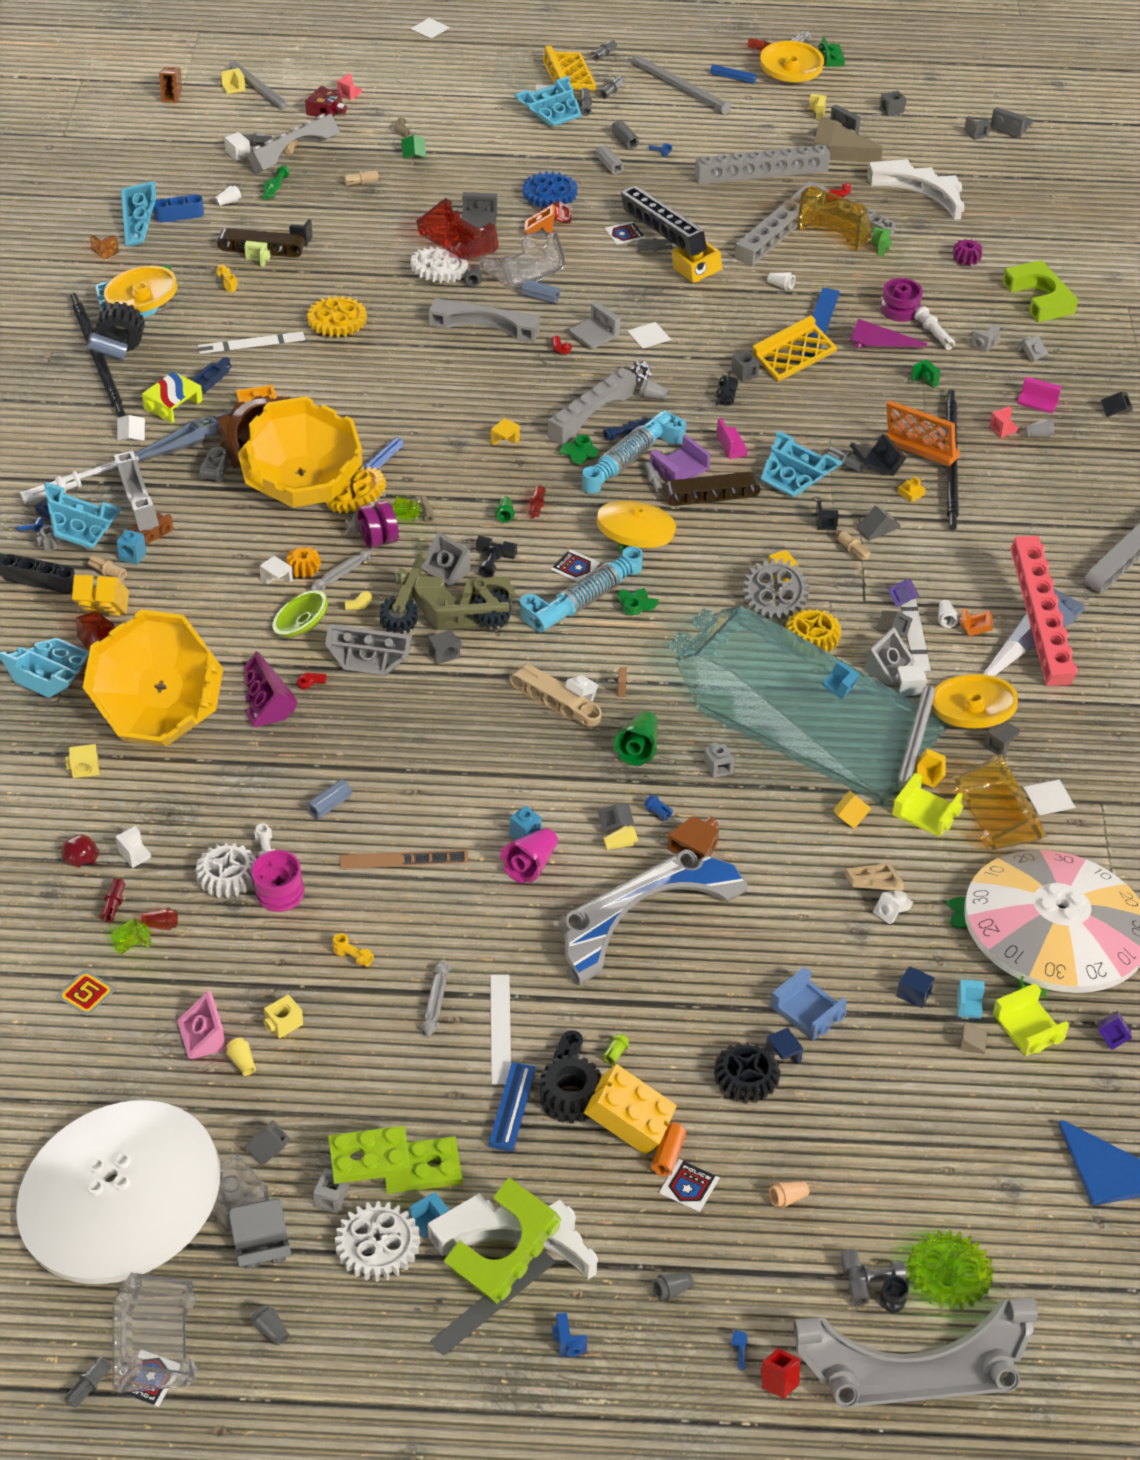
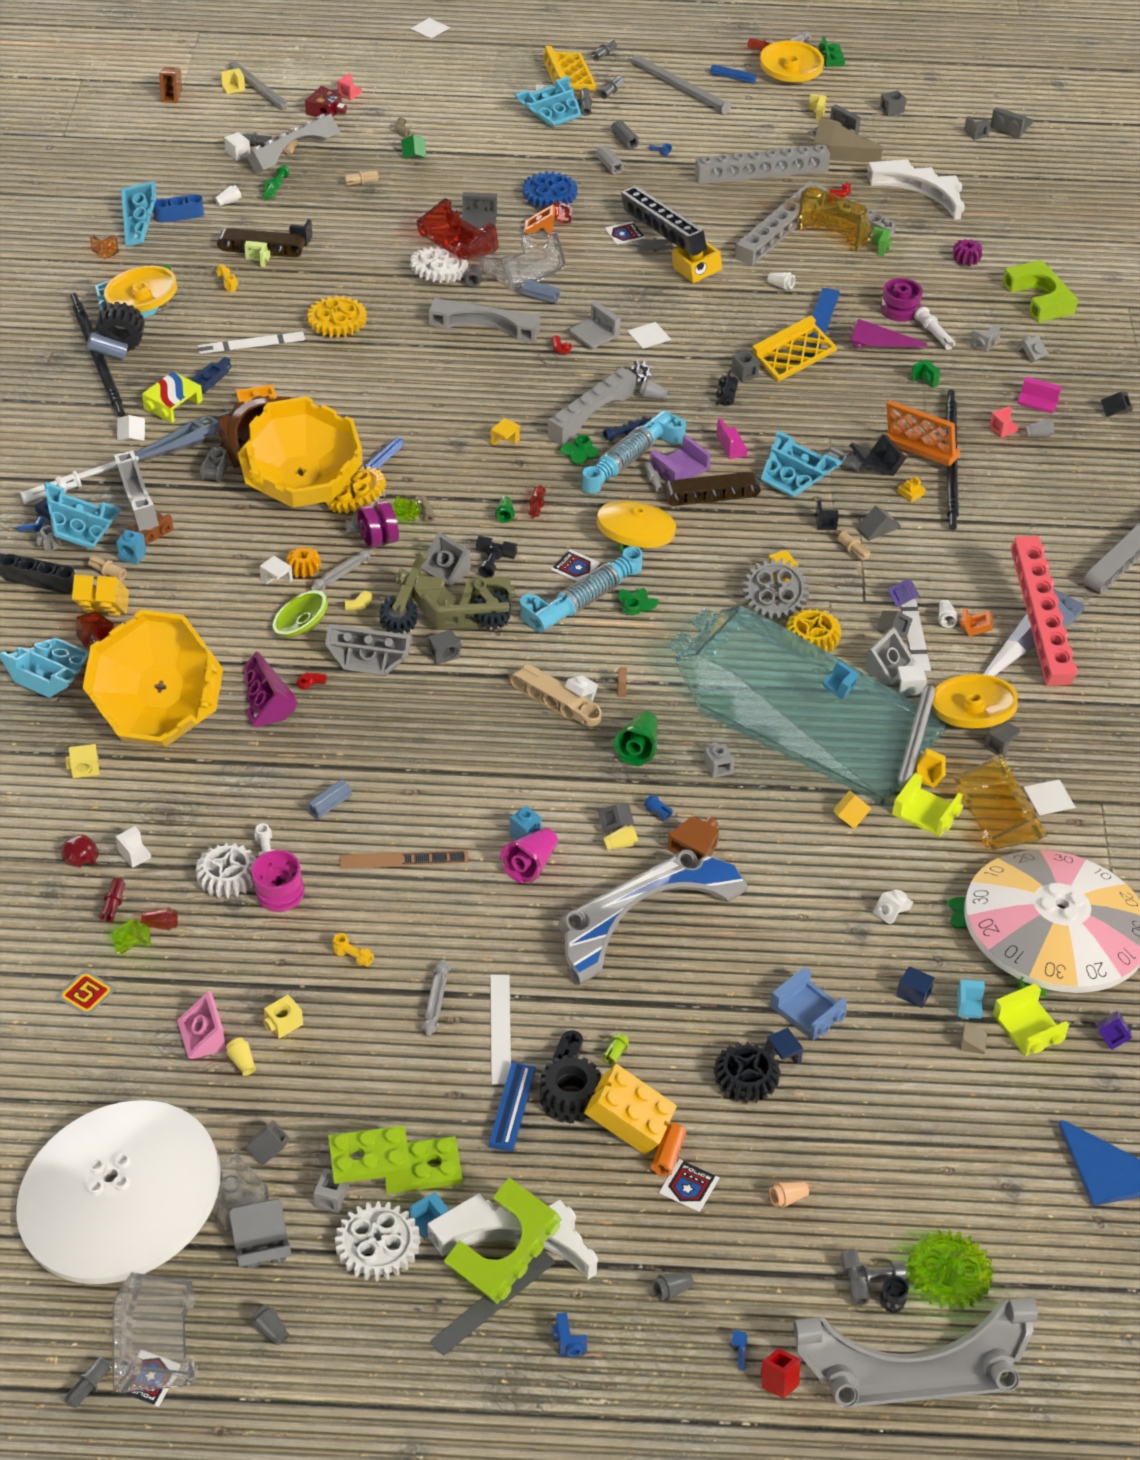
tan wing [846,863,904,891] -> none

